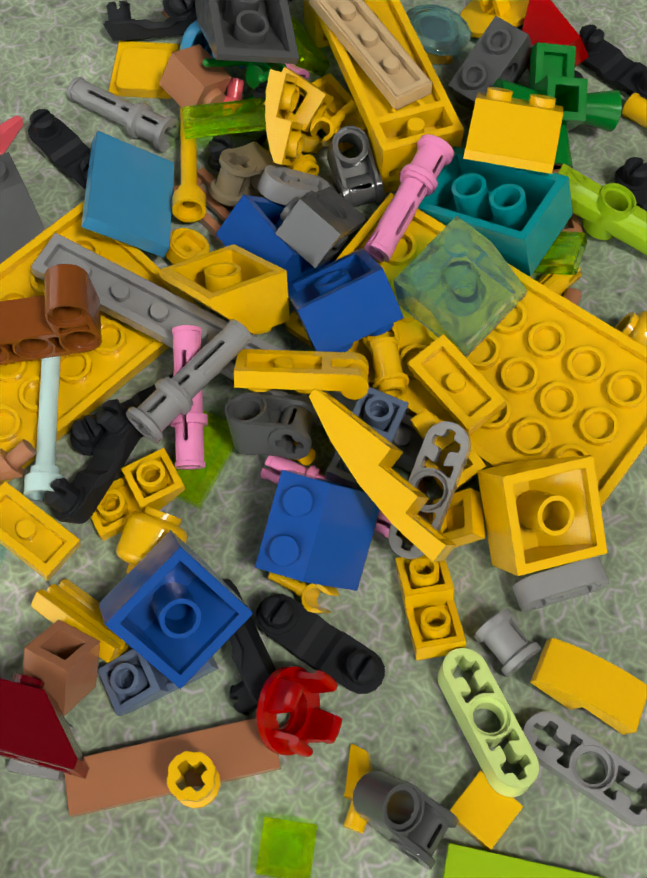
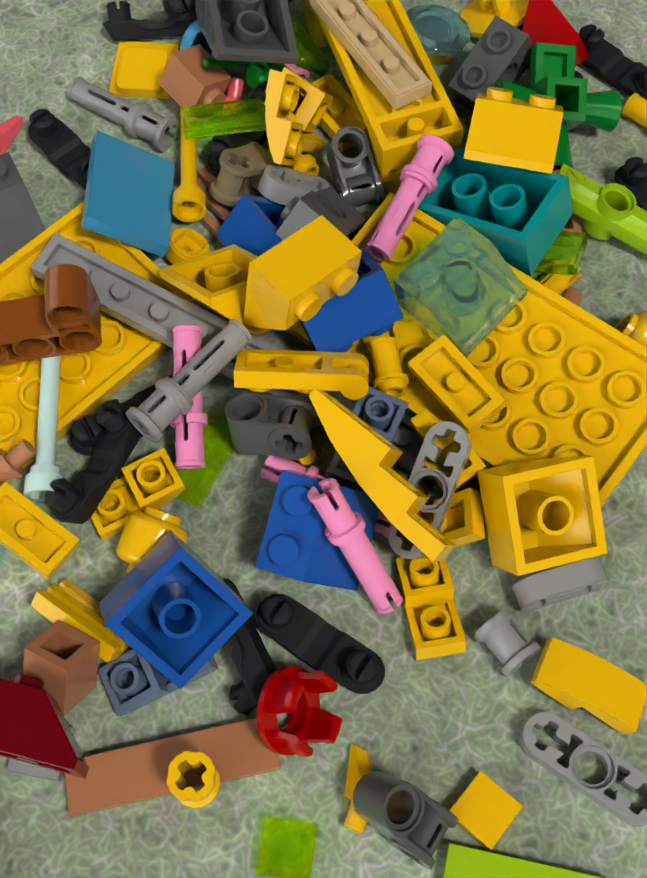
yellow hand [268,572,339,614] -> none
yellow hand [310,99,357,147] -> none
yellowish green beam [438,648,539,797] -> none
none -> yellow slope [243,215,362,331]
none -> bright pink pin [307,478,403,614]

